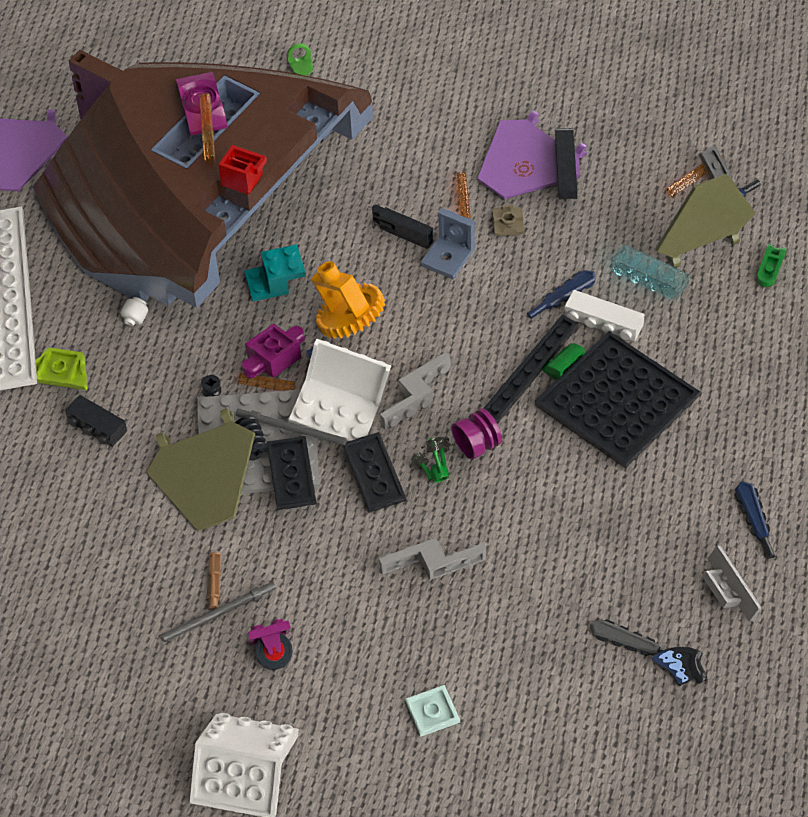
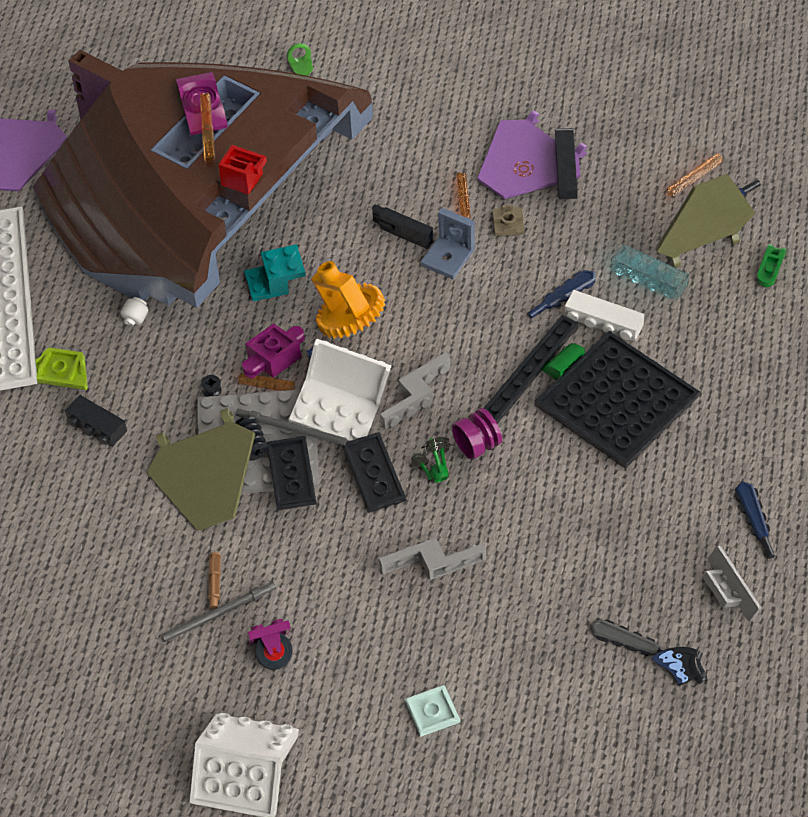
dark grey plate [698,146,733,179] -> none

